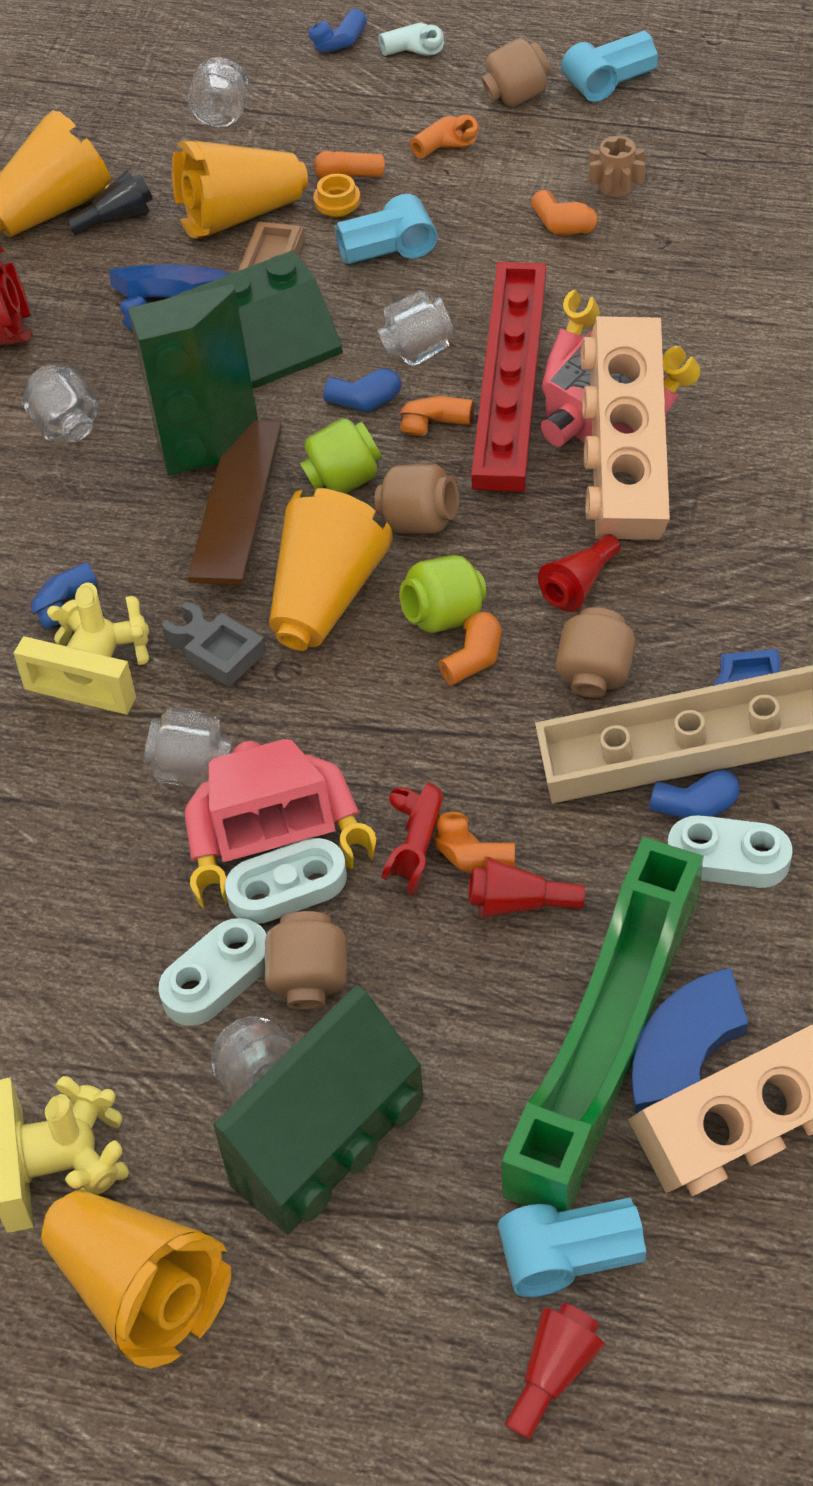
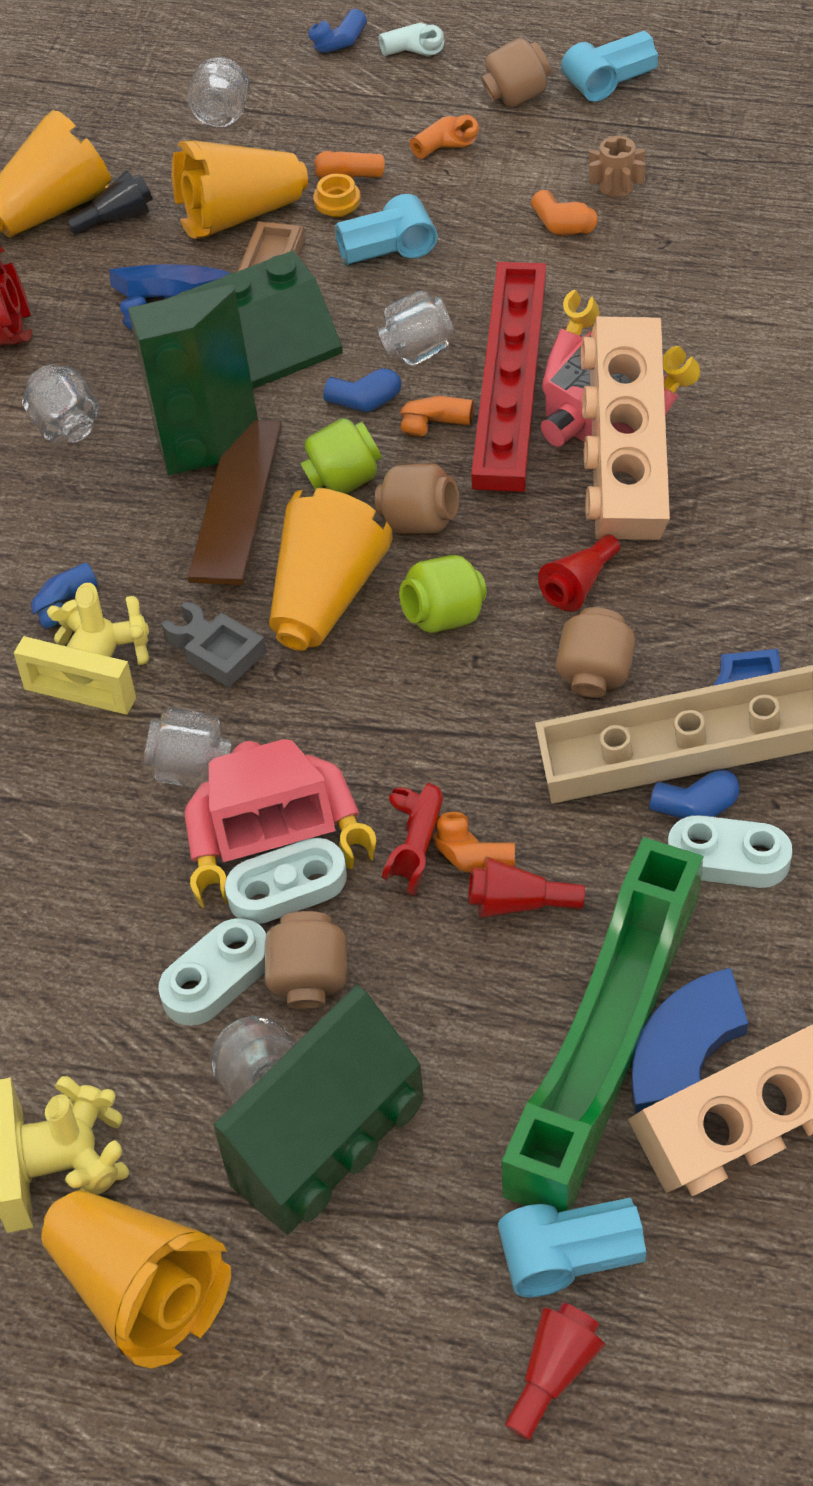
orange arm [438,612,502,686] -> none

